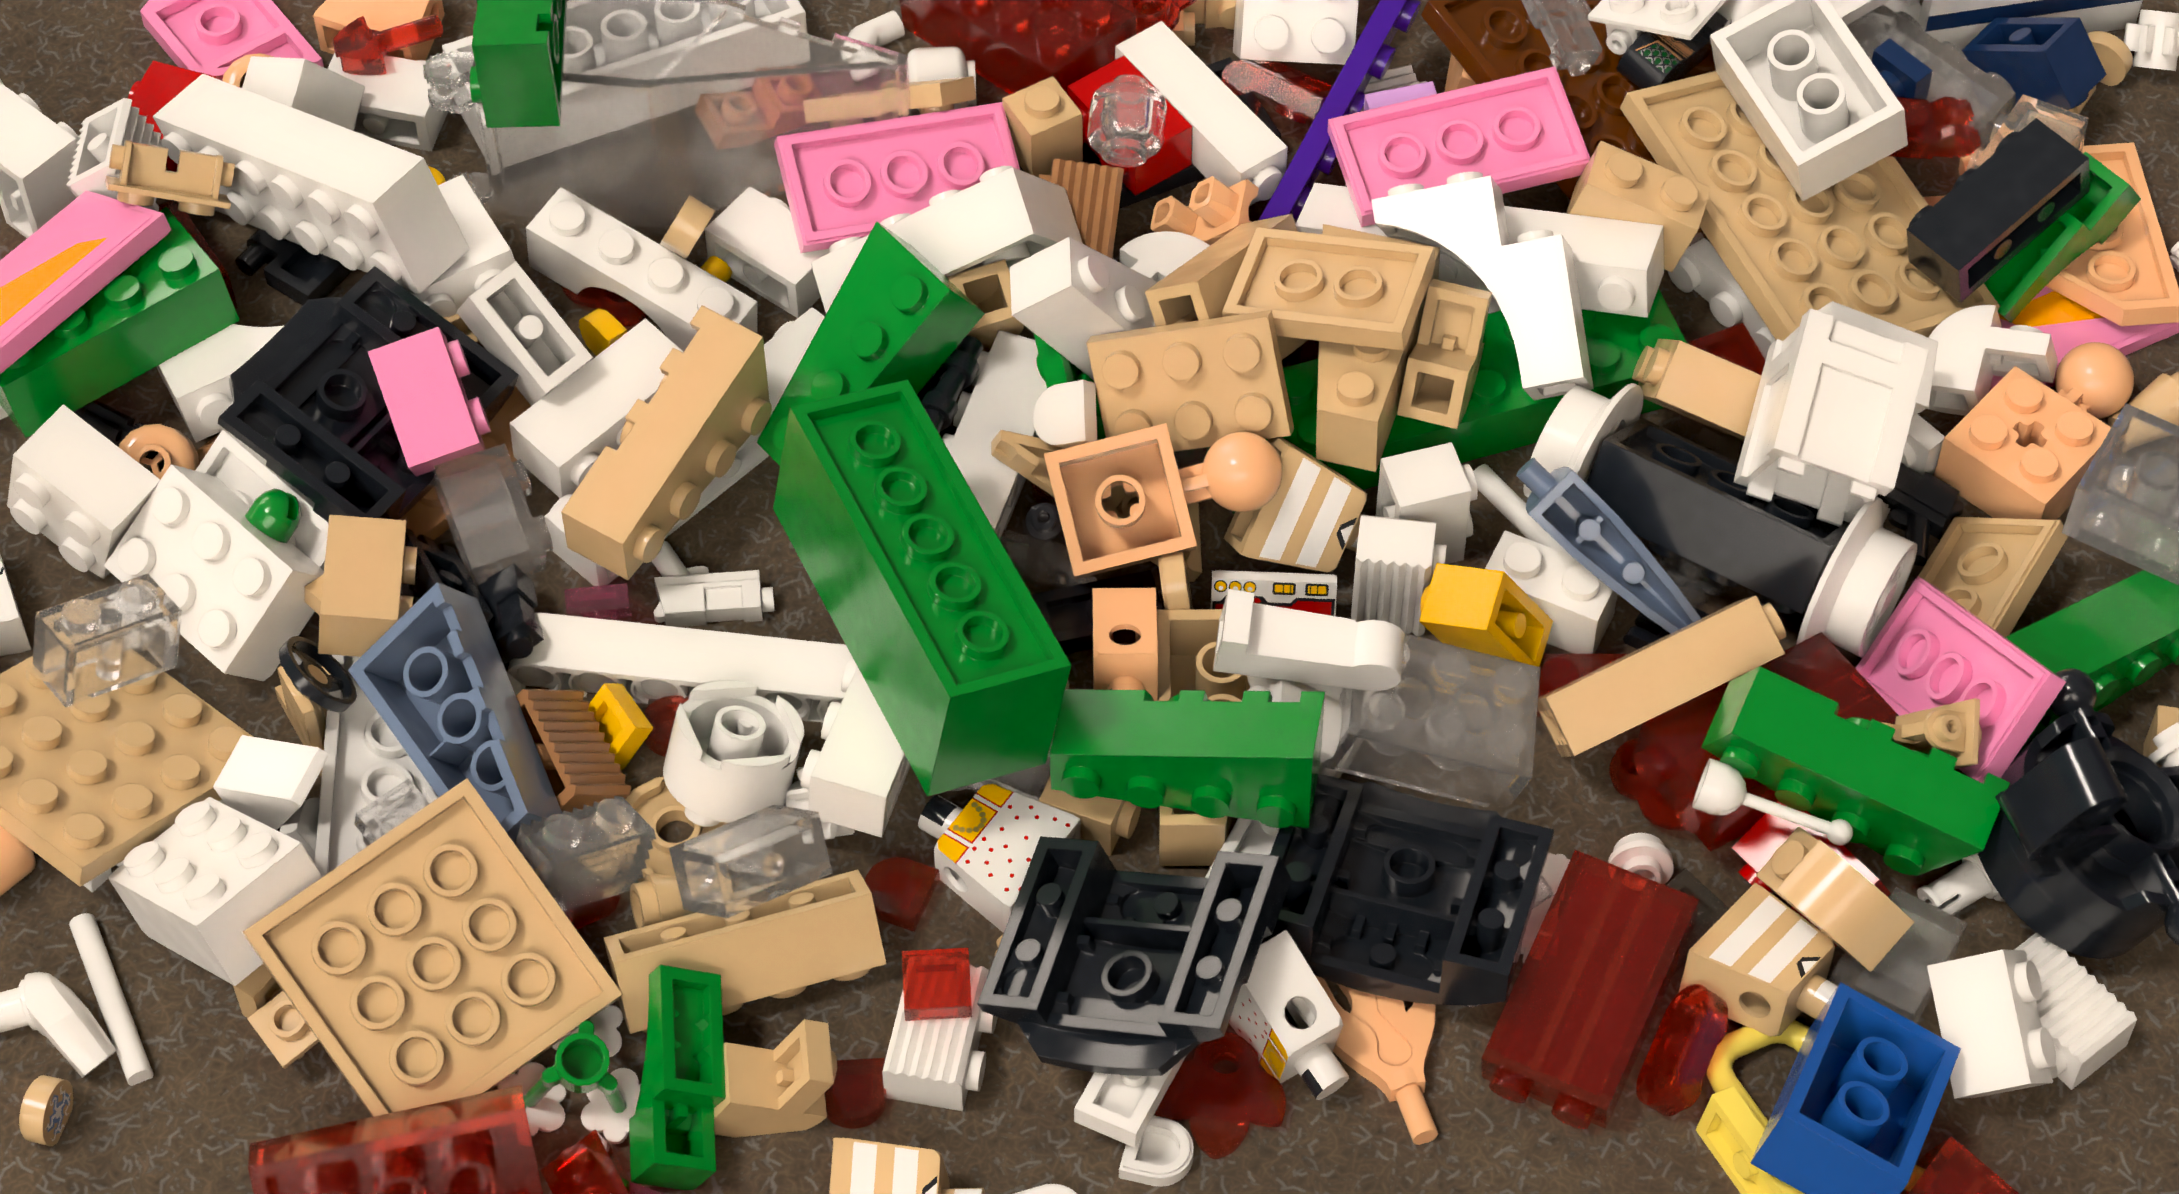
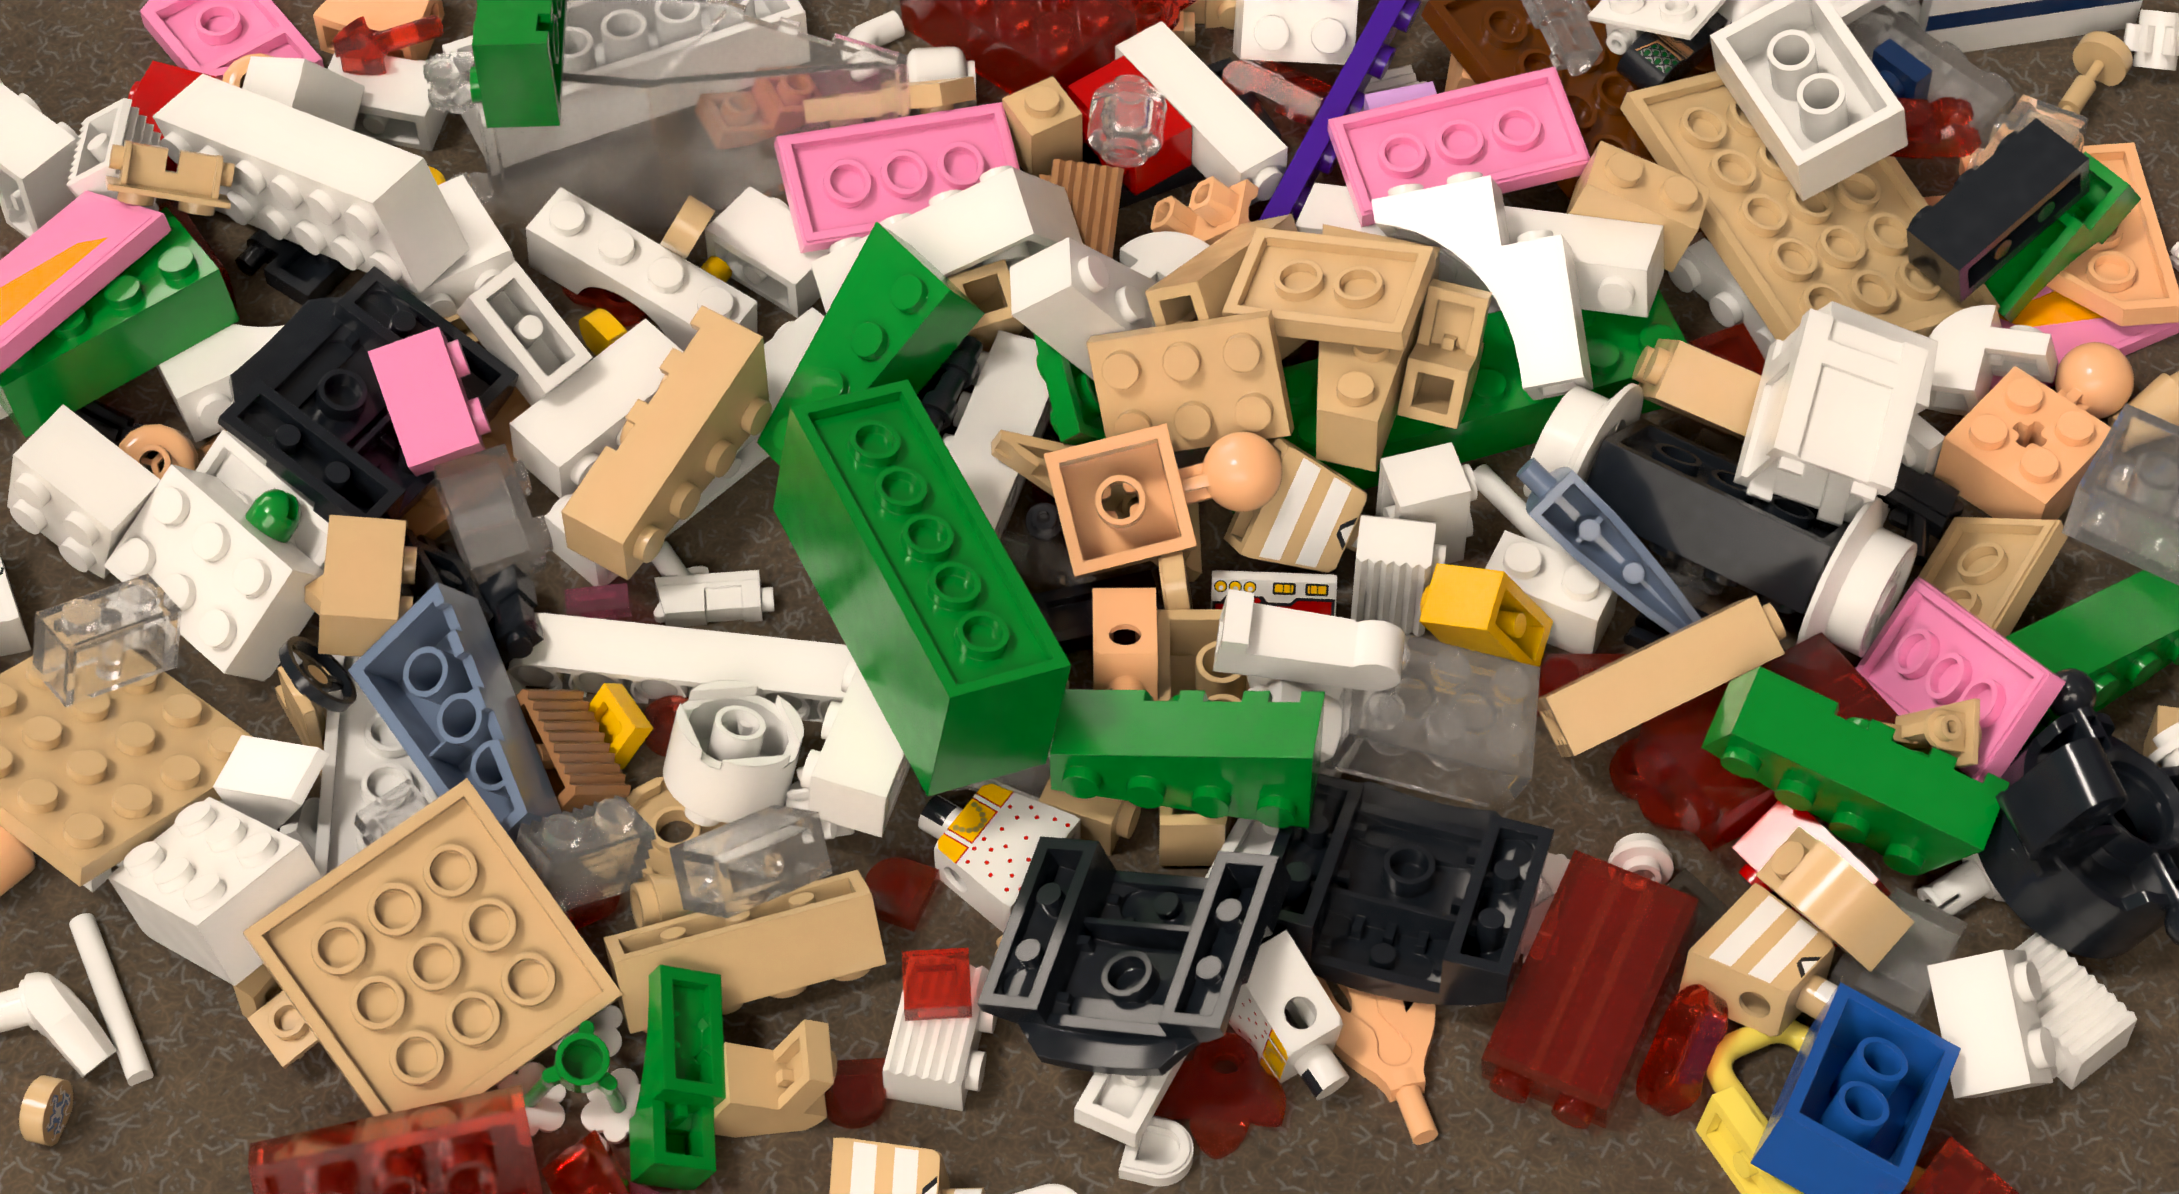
white tile [1033,380,1097,448] -> none
white hinge [1692,758,1853,845] -> none
dark blue brick [1961,17,2107,111] -> none

